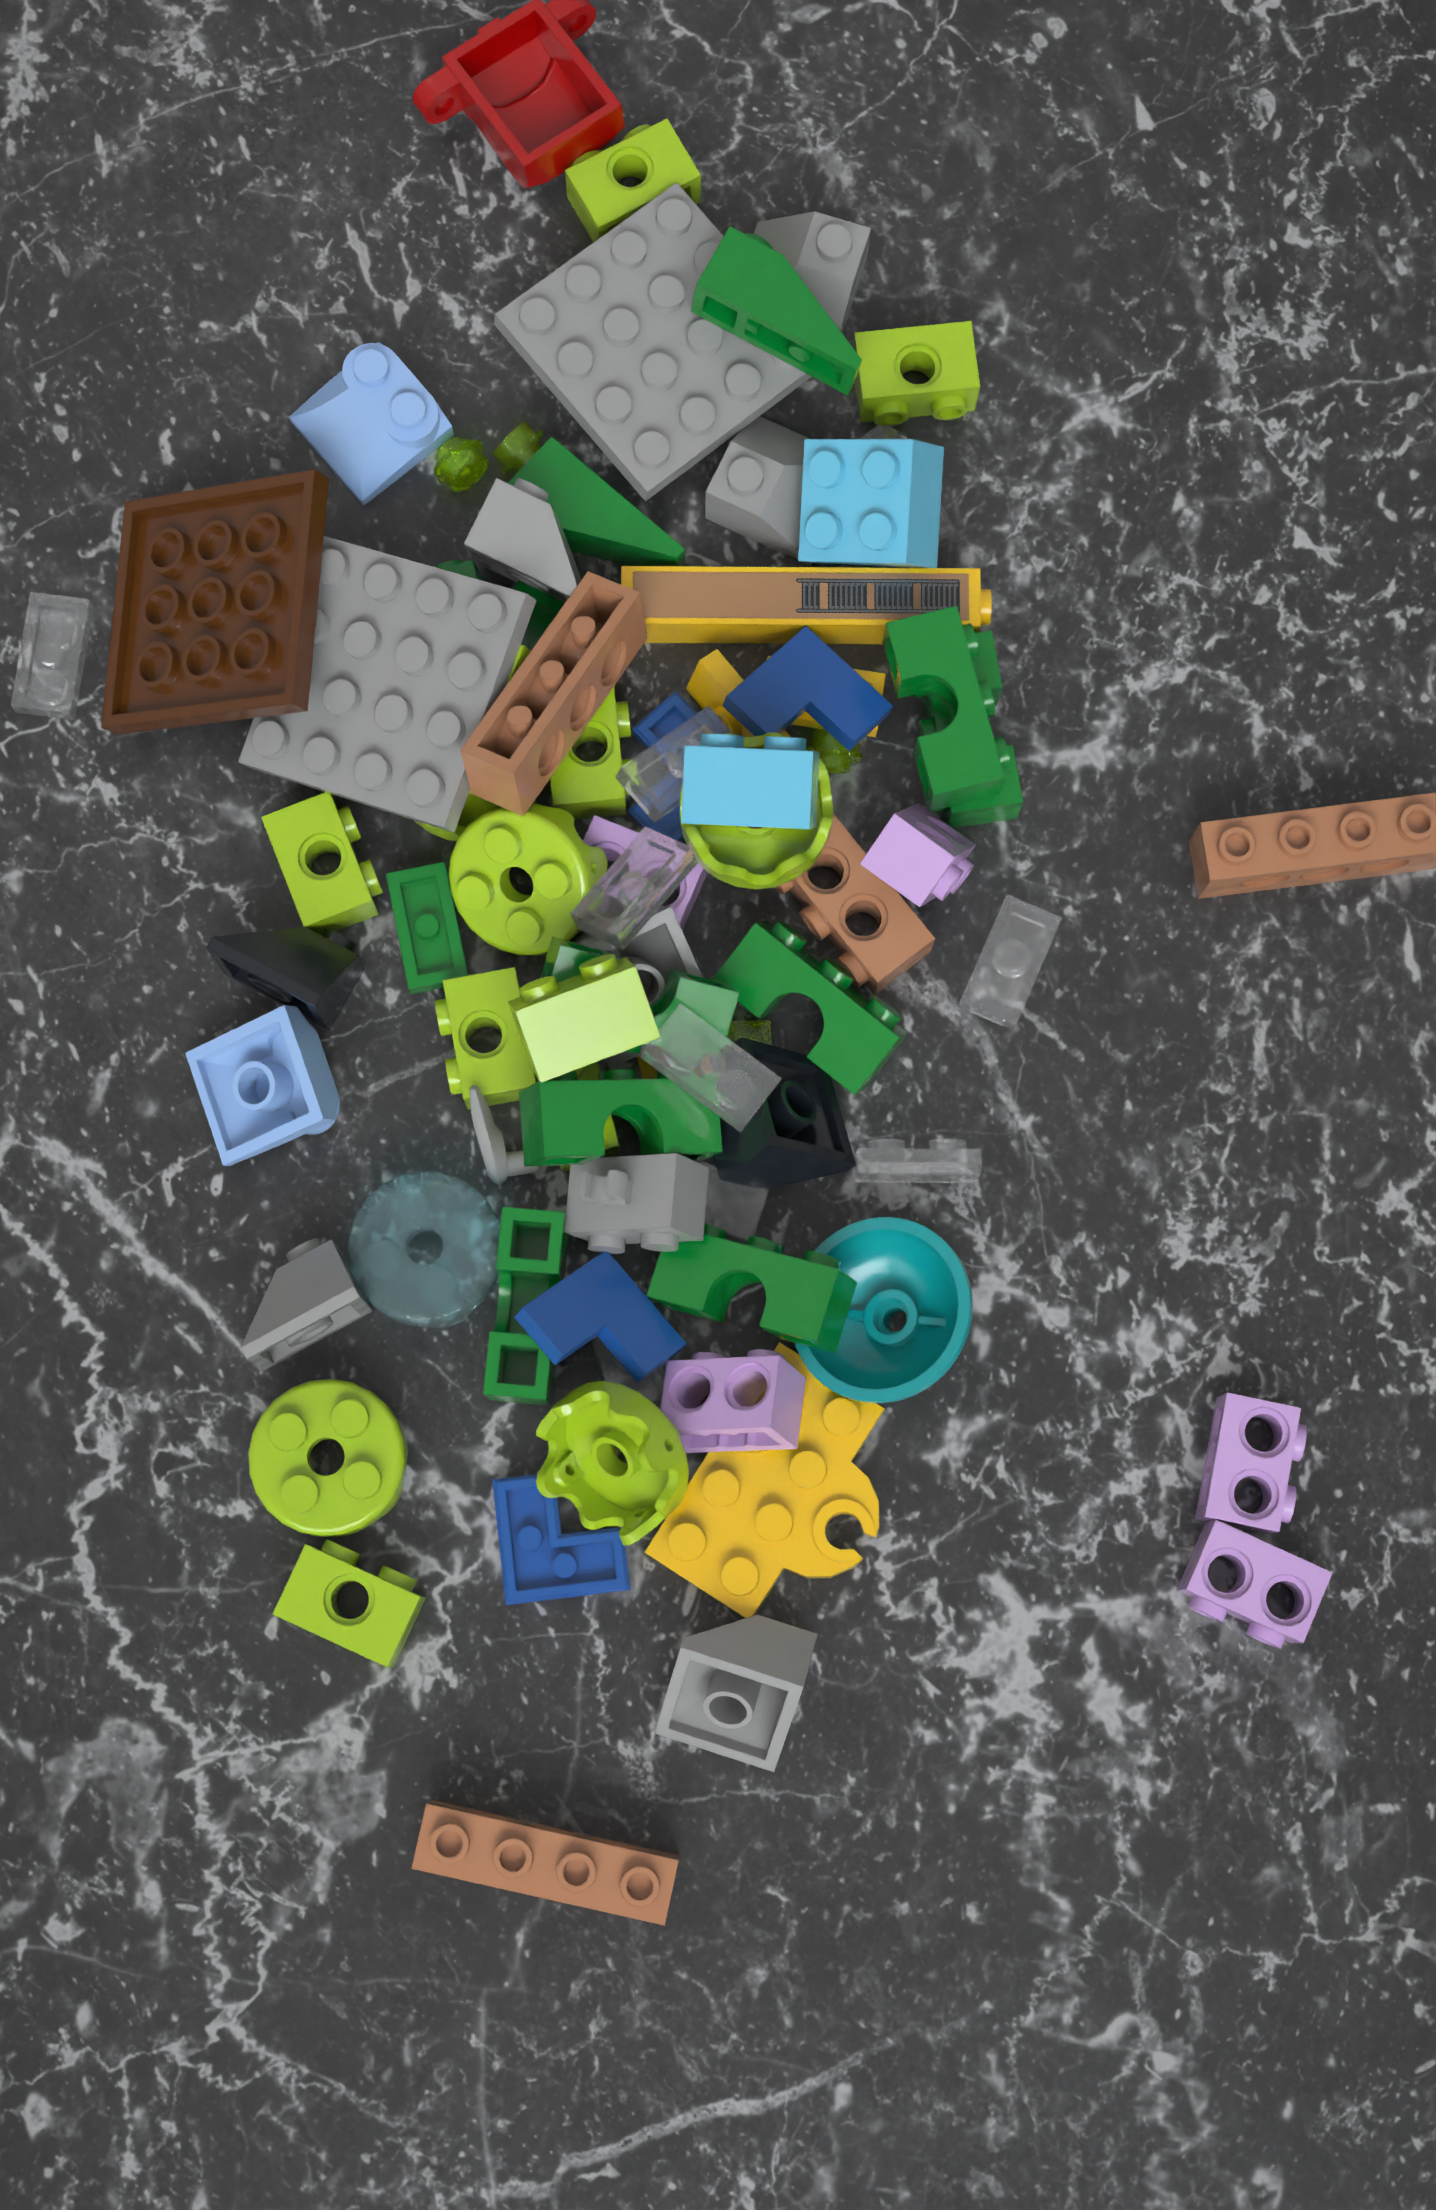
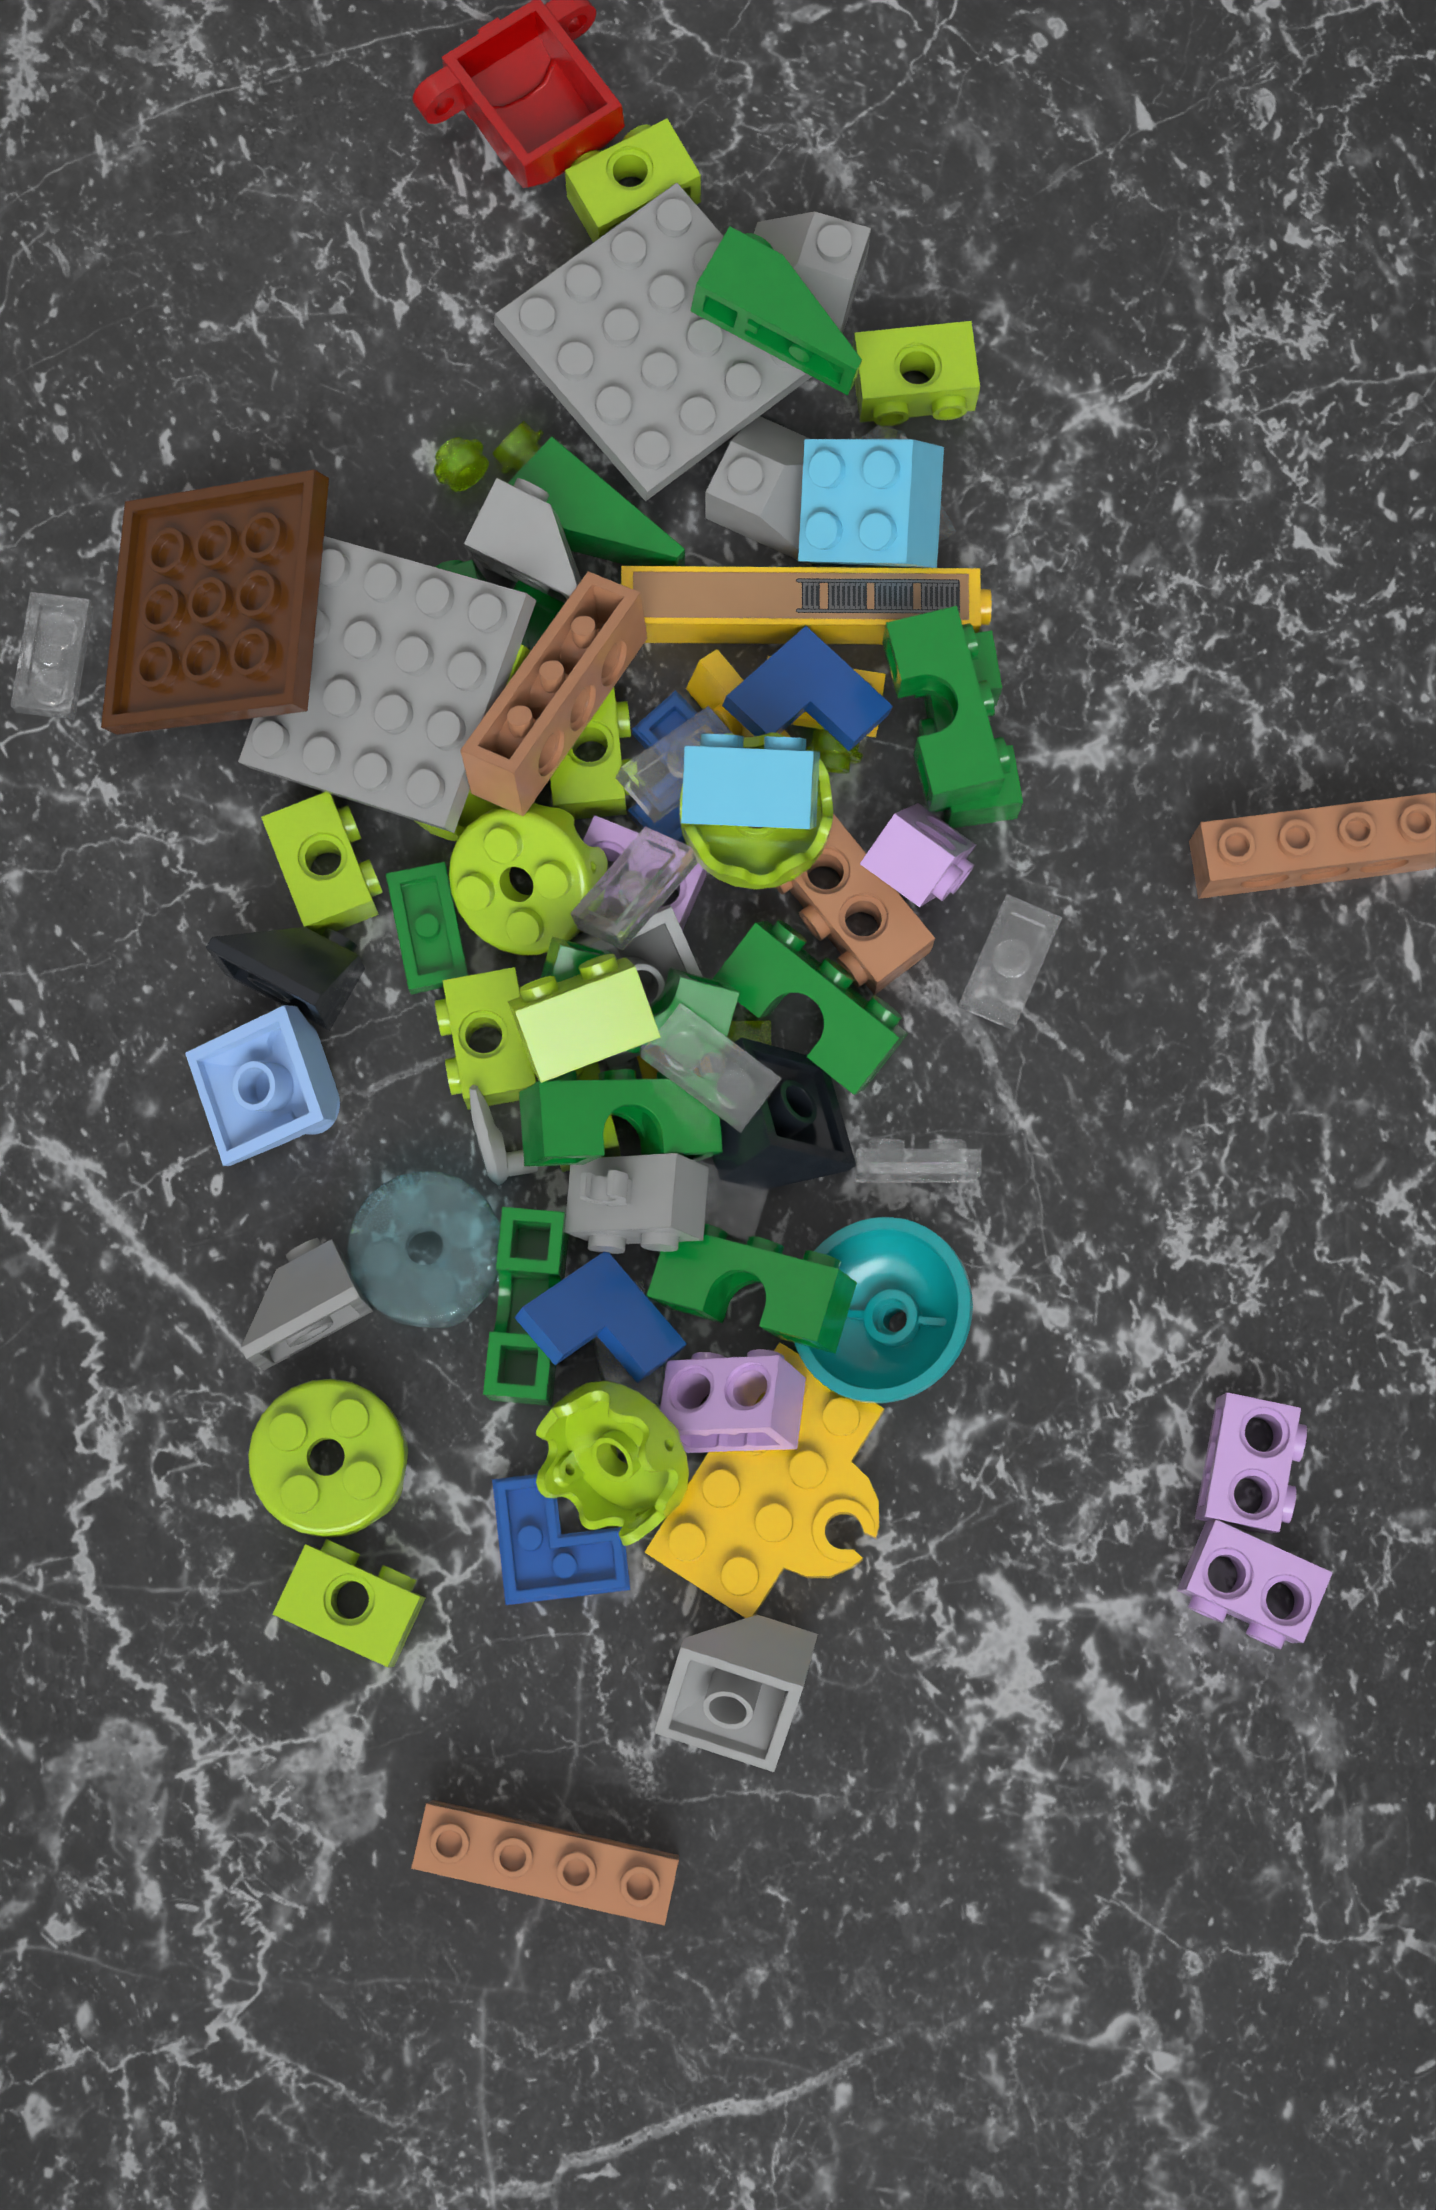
light blue slope [289,342,454,506] -> none

